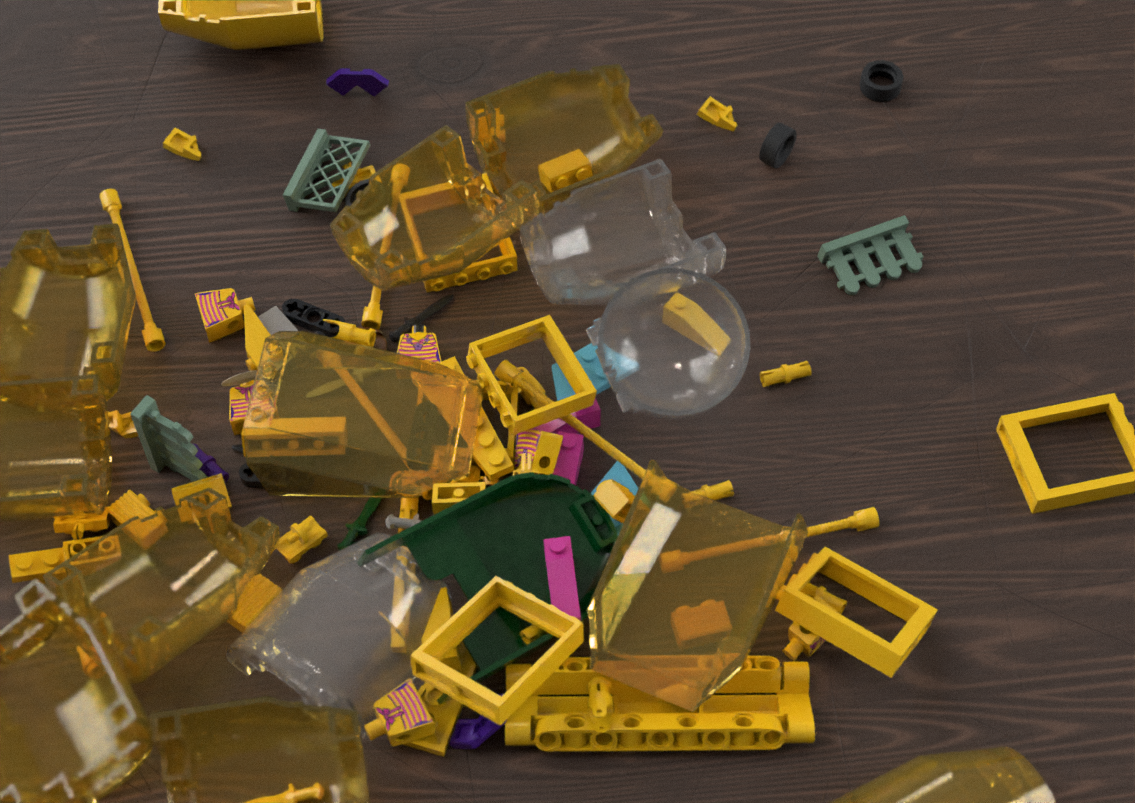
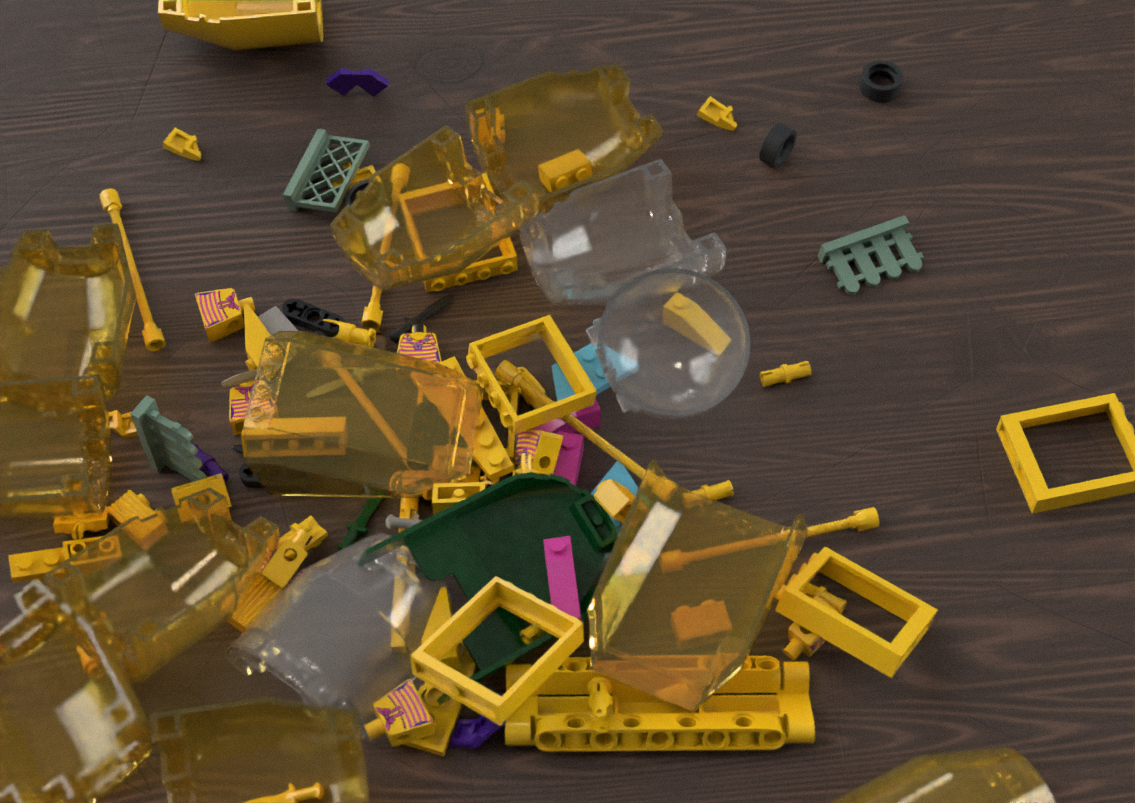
none -> yellow torso [261,528,313,589]

